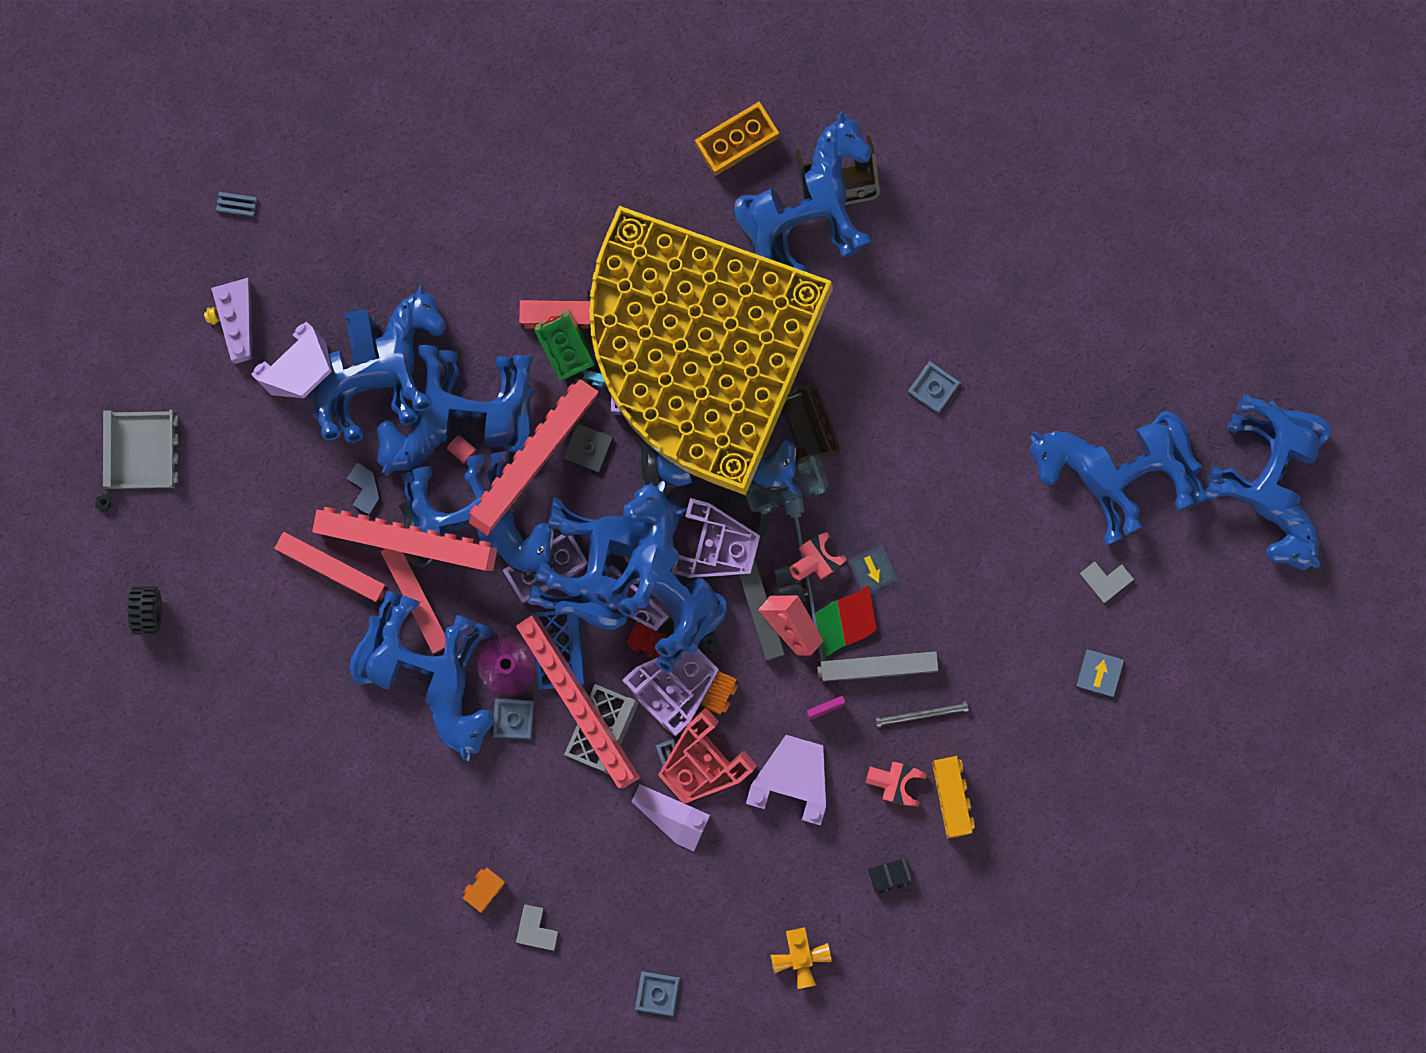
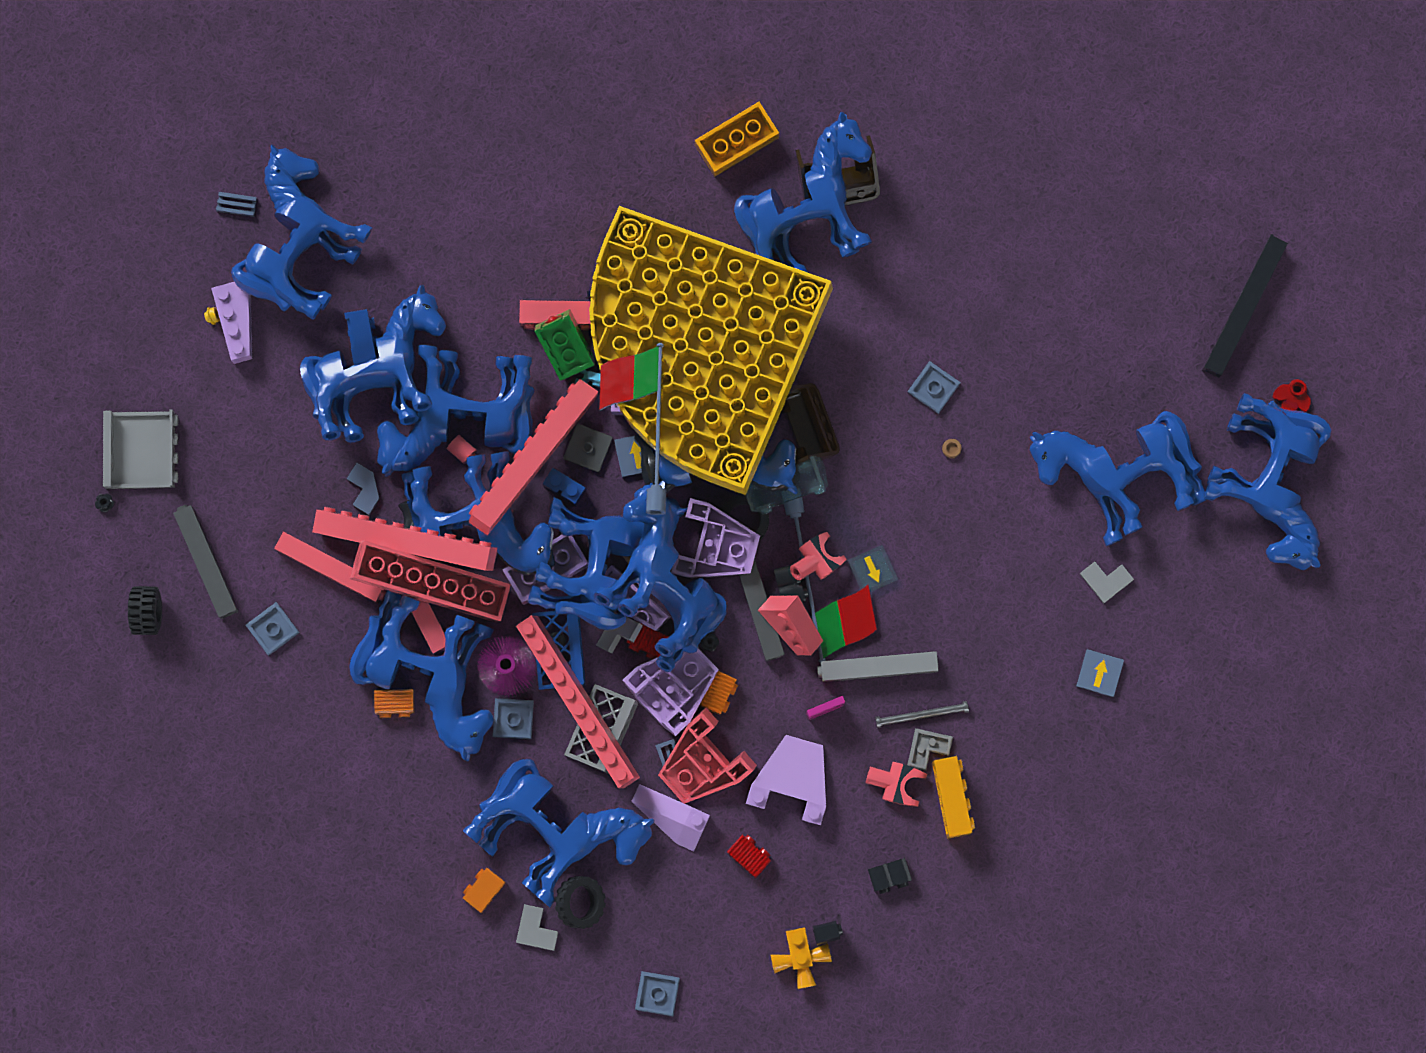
lavender wedge [251,322,332,398] -> none
none -> dark grey brick [173,504,239,619]
none -> blue animal [231,145,373,320]
none -> sand blue tile [246,602,299,656]
none -> coral brick [350,540,511,623]
none -> orange brick [374,689,415,718]
none -> blue animal [463,759,654,907]
none -> blue piece [543,468,586,506]
none -> black tyre [555,876,606,929]
none -> light grey tile [596,612,643,653]
none -> flag [599,343,666,515]
none -> sand blue tile [614,436,642,478]
none -> red brick [727,835,771,878]
none -> black brick [812,920,843,945]
none -> light grey tile [907,728,953,771]
none -> medium nougat tile [942,439,961,458]
none -> black tile [1202,234,1288,378]
none -> red plate [1272,379,1311,412]

